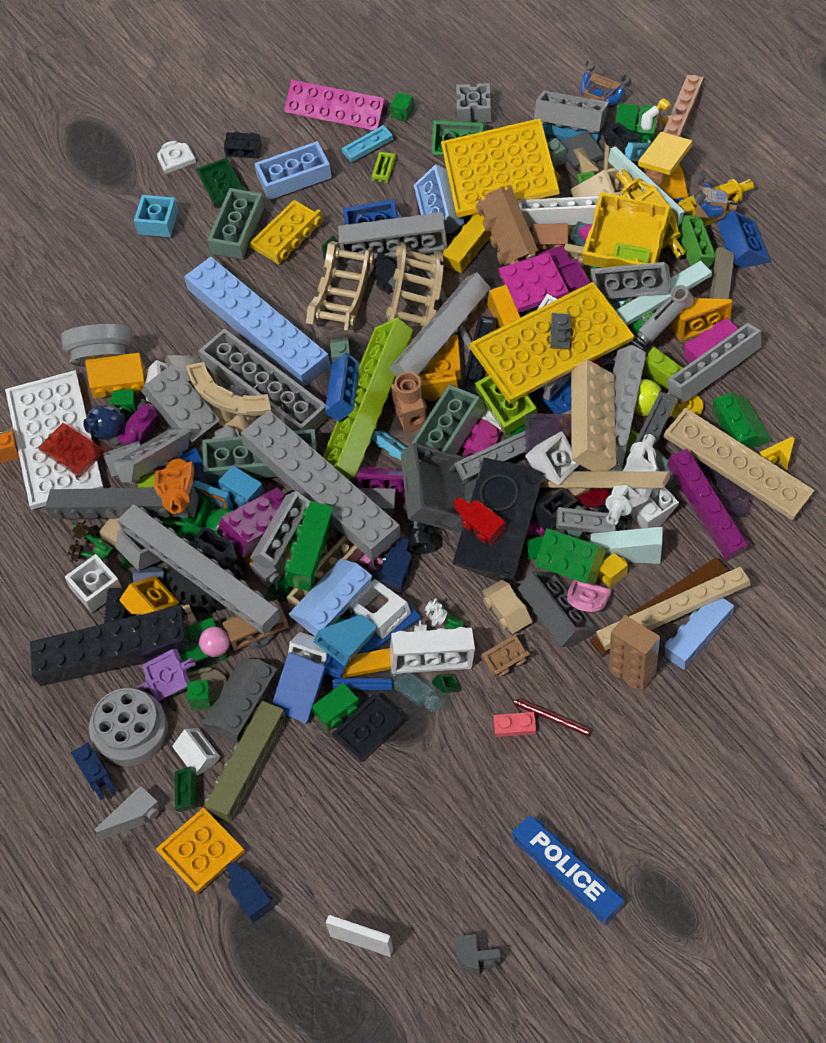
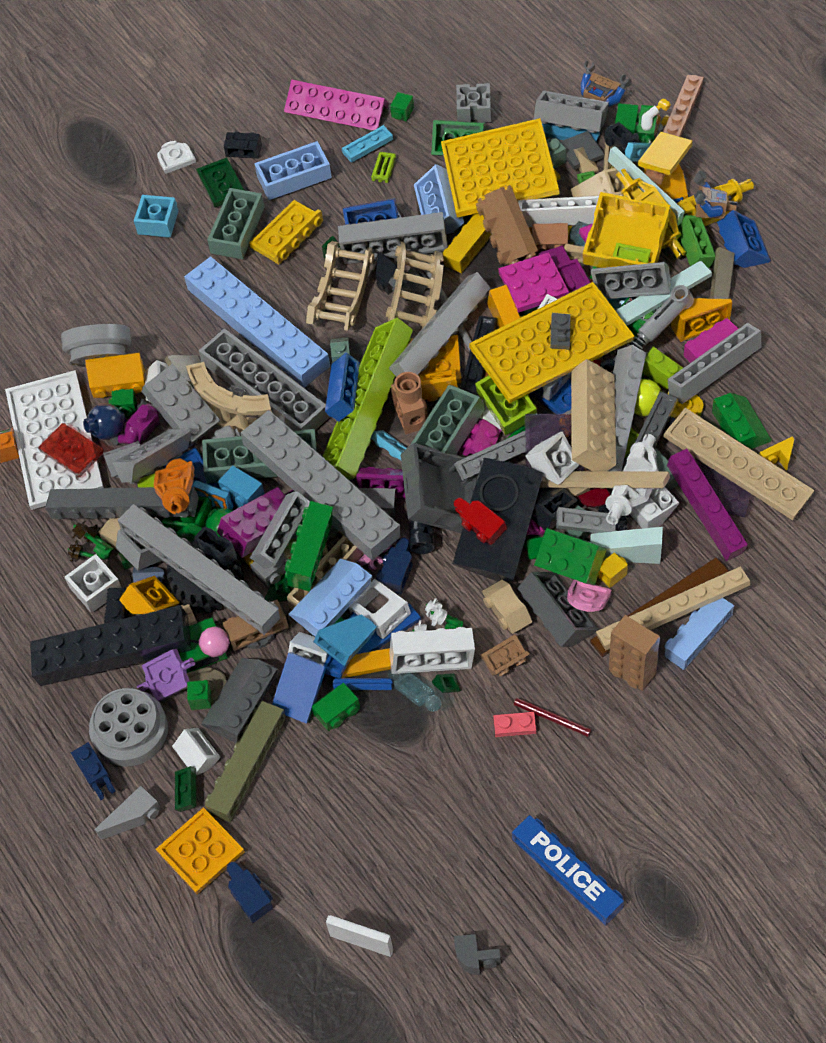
black plate [332,693,404,763] -> none

